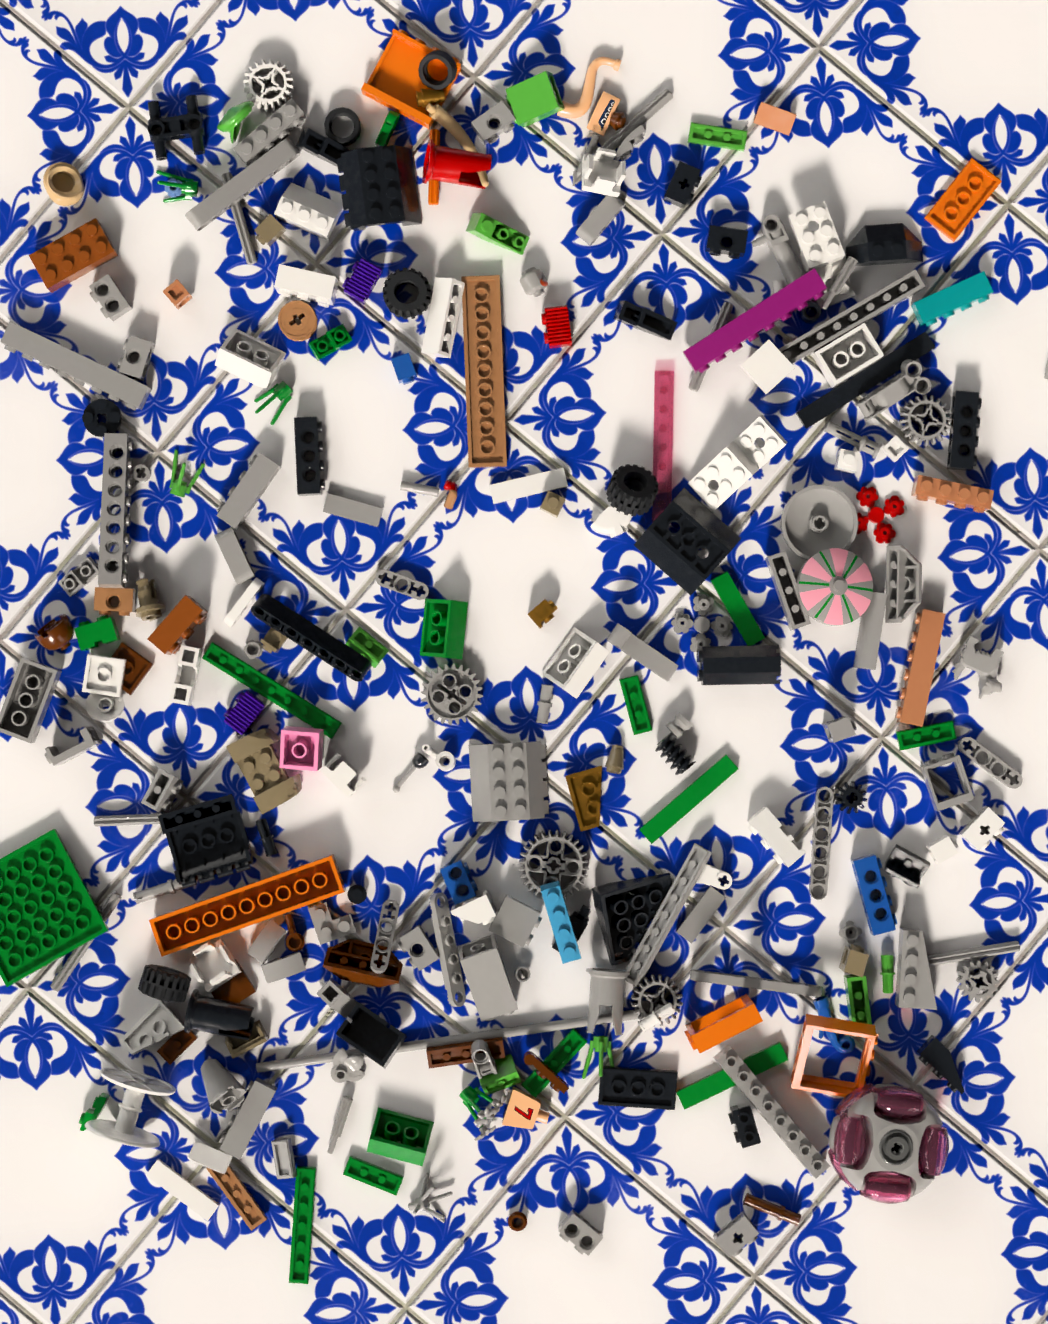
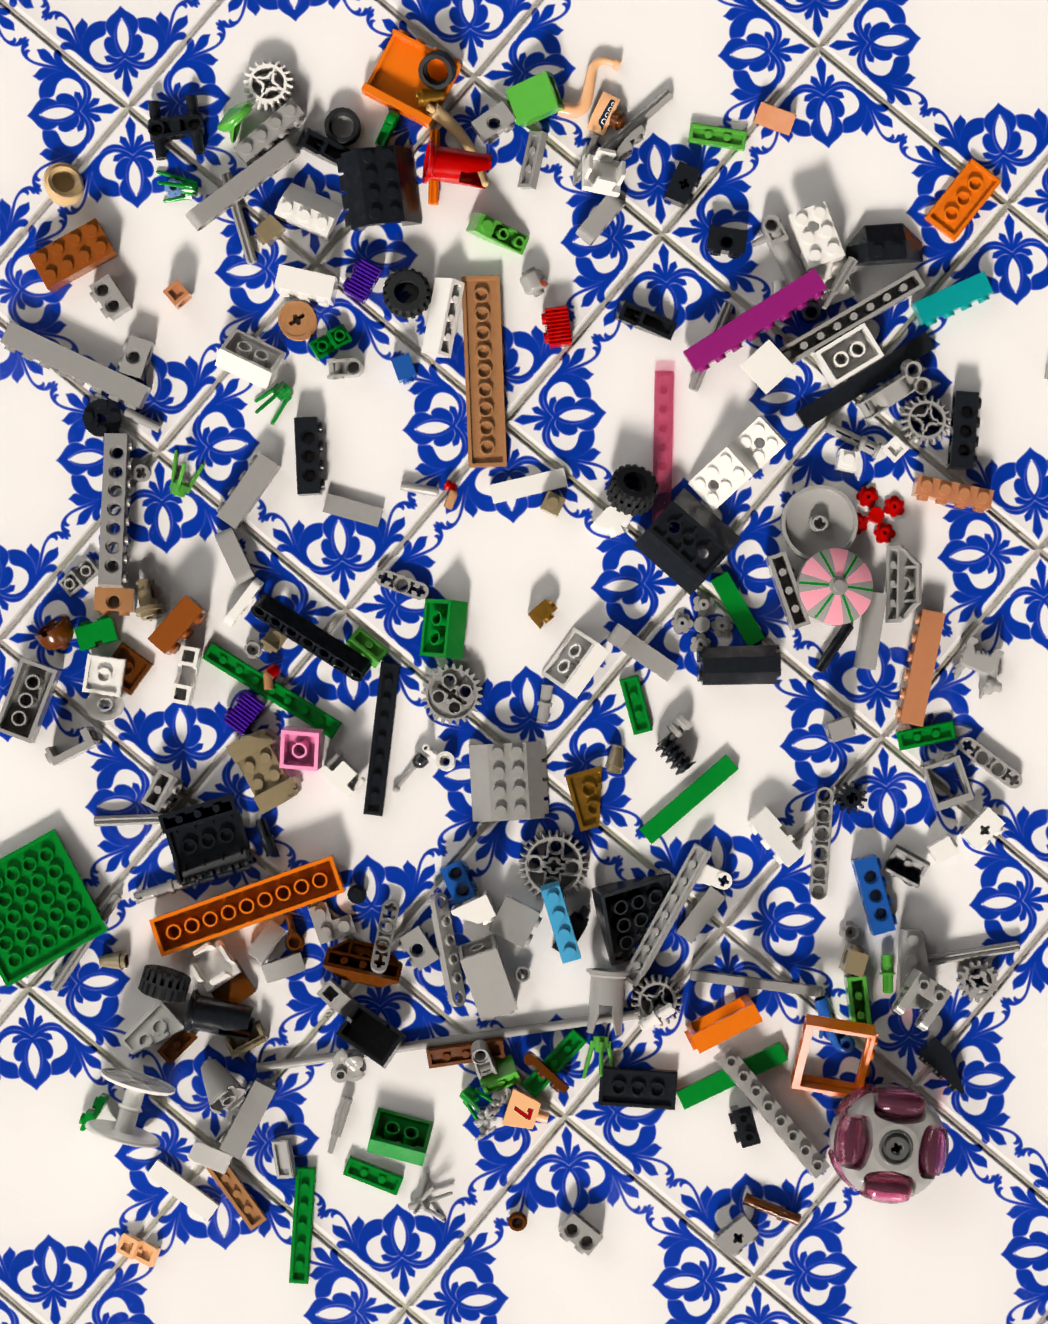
none -> dark tan cone [99,951,129,970]
none -> light nougat slope [116,1233,161,1268]
none -> light grey piece [124,408,162,433]
none -> arm [263,664,280,690]
none -> light grey piece [326,358,364,380]
none -> black tile [363,662,400,816]
none -> light grey plate [517,131,548,189]
none -> black axle [815,623,854,673]
none -> light grey brick [891,969,952,1031]

